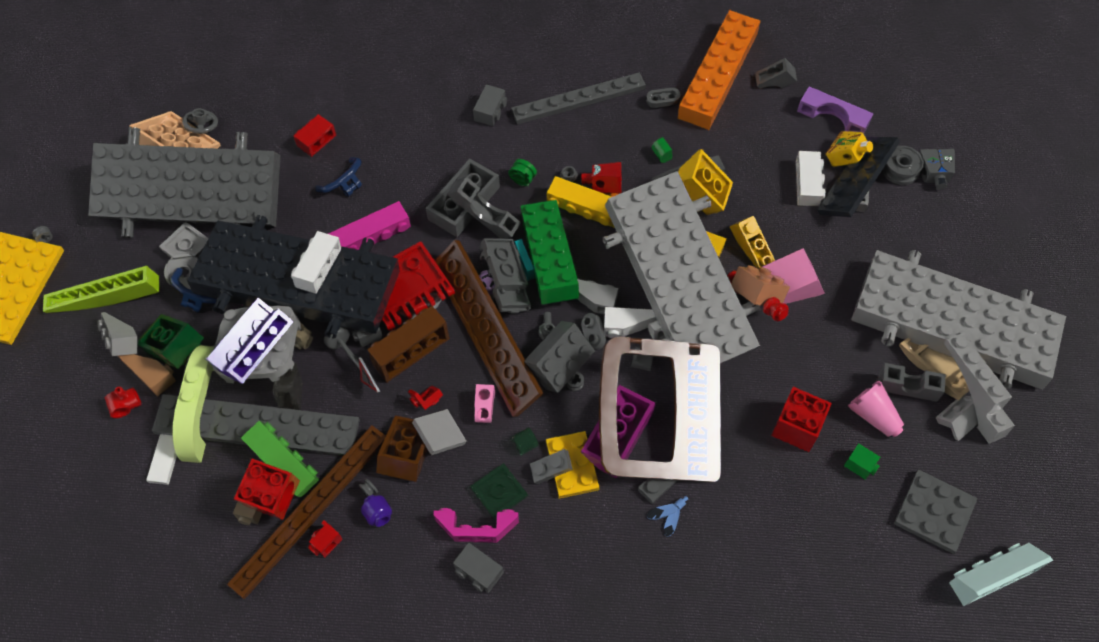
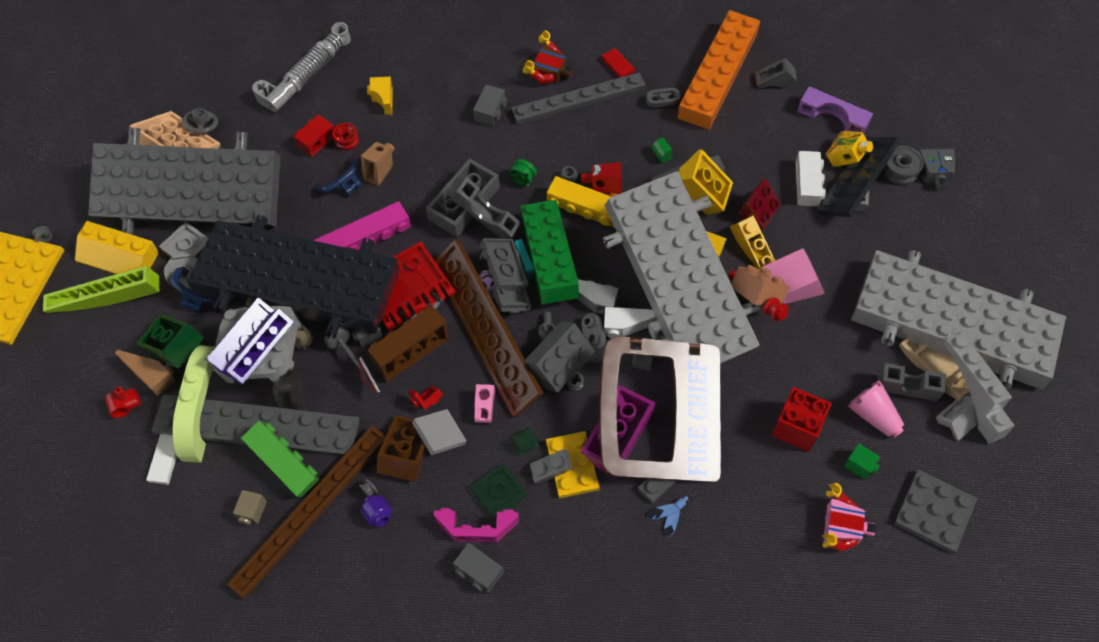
light grey slope [98,312,137,356] -> none
red brick [234,459,300,520] -> none
white brick [291,231,341,294] -> none
red brick [308,520,343,558] -> none
light aqua slope [949,543,1053,606] -> none
none -> yellow slope [75,221,159,274]
none -> light grey piece [252,22,351,112]
none -> red wheel [332,123,359,151]
none -> medium nougat torso [361,142,394,186]
none -> yellow arch [367,77,393,115]
none -> torso [523,30,573,84]
none -> red tile [601,48,635,78]
none -> dark red bracket [738,179,780,229]
none -> torso [822,483,876,552]

